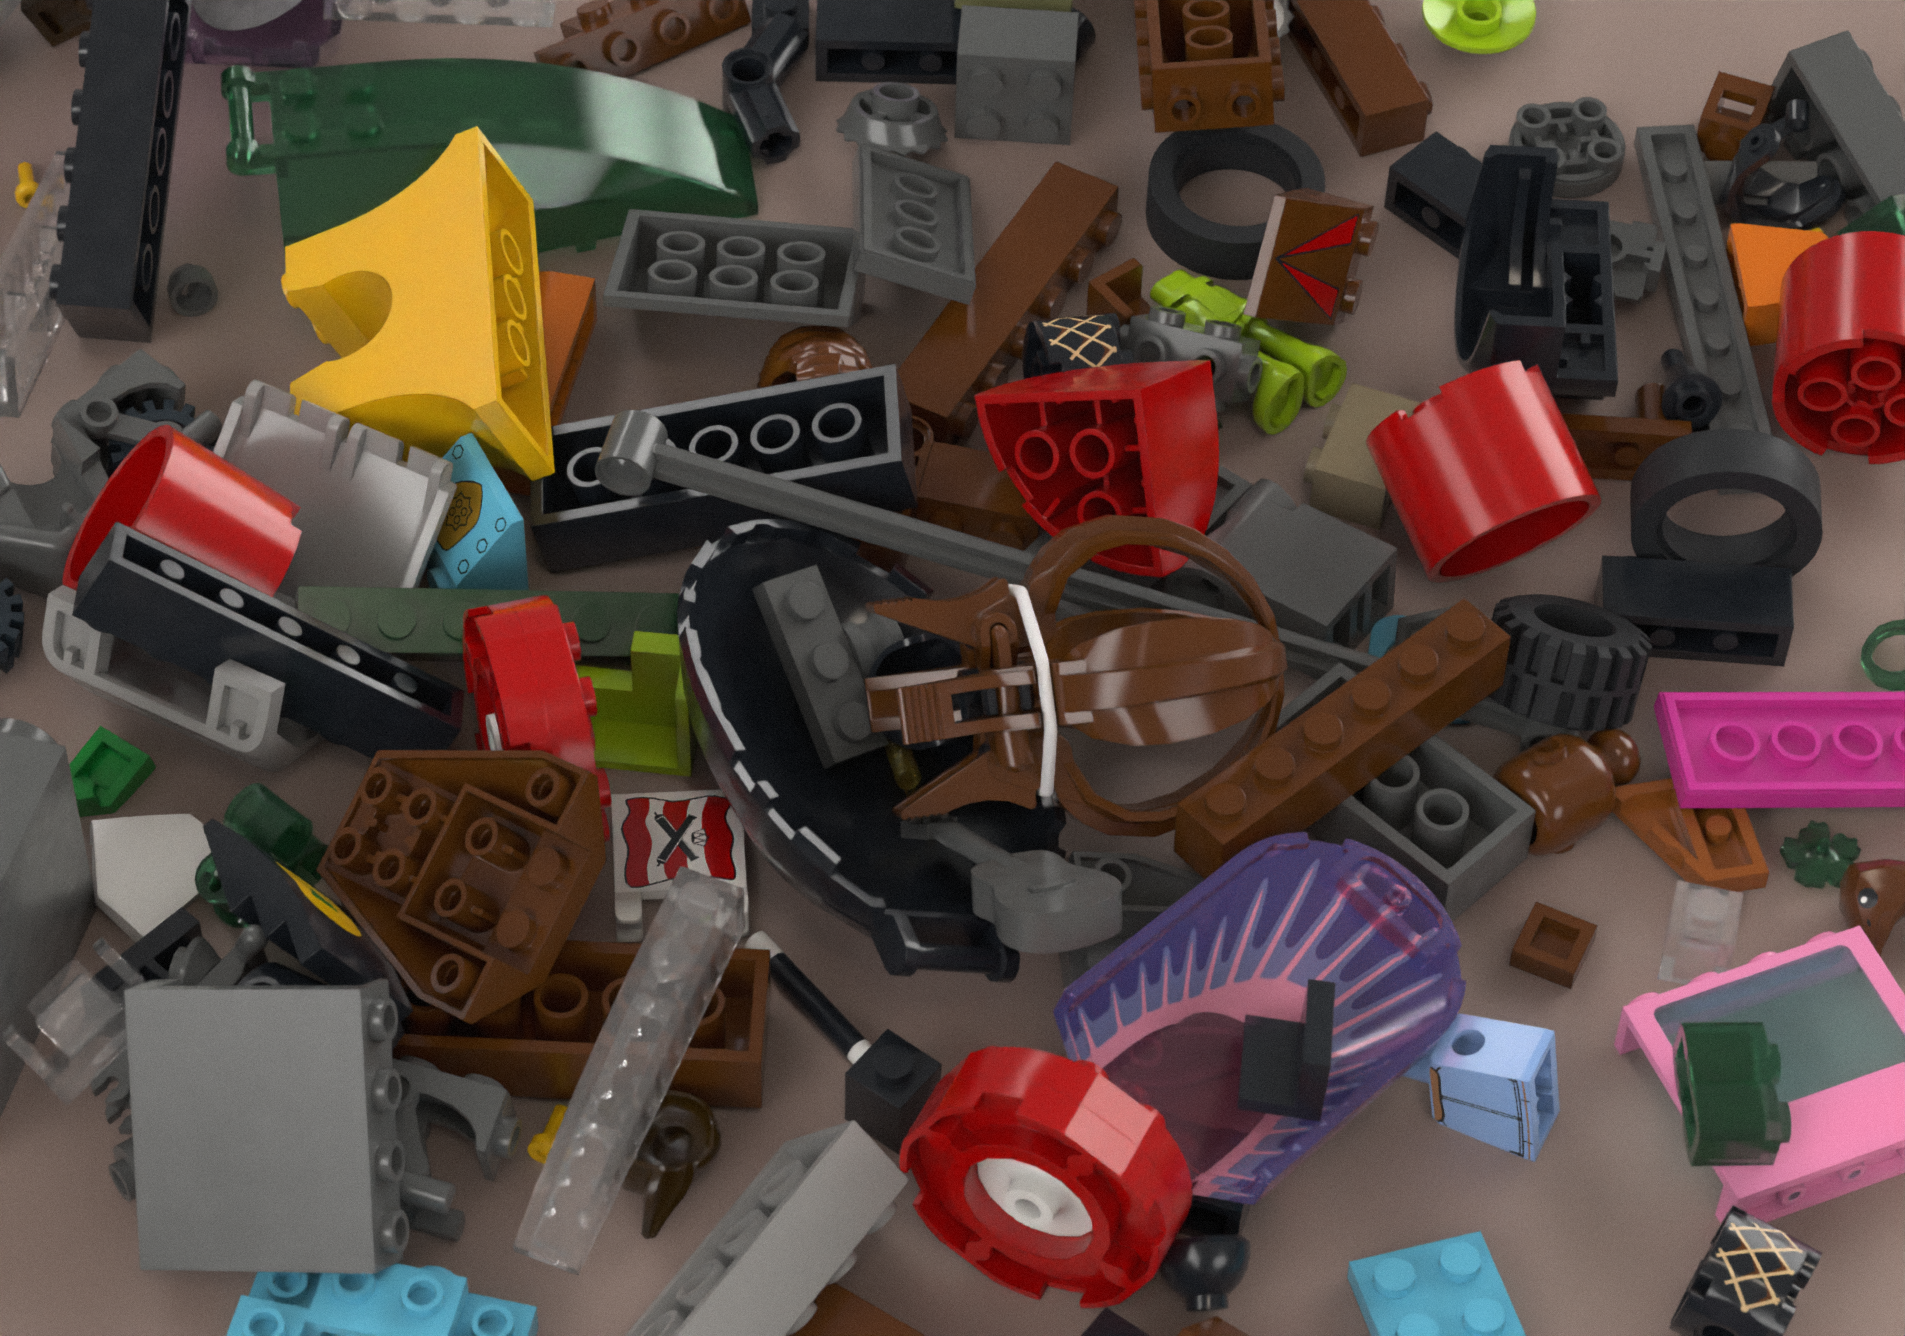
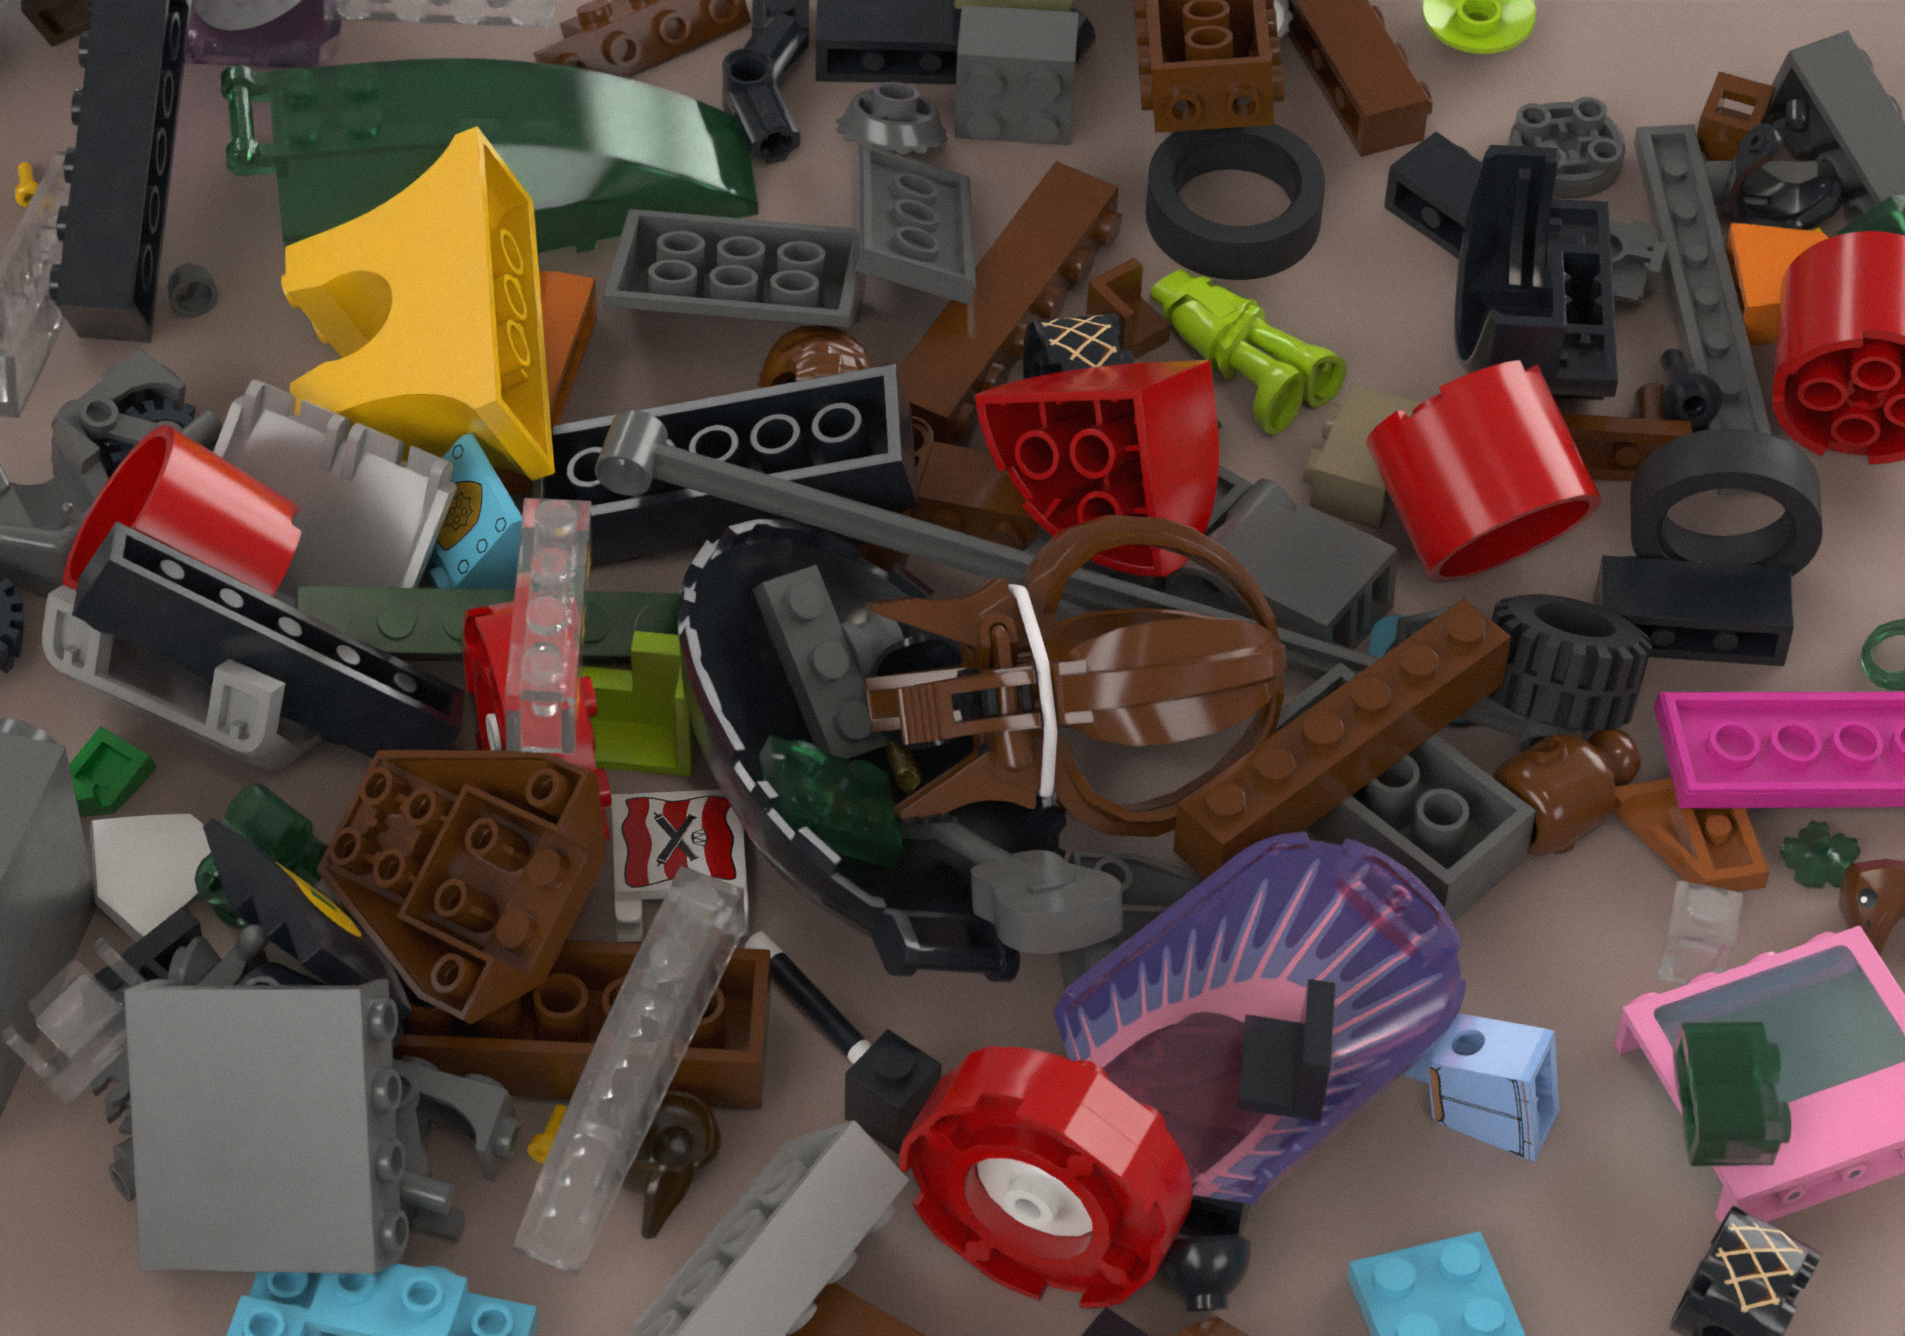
dark grey brick [1120,306,1262,412] -> none
reddish brown slope [1243,188,1379,326] -> none
reddish brown tile [1509,902,1598,989] -> none
none -> clear brick [505,498,591,754]
none -> clear green plate [759,735,904,870]

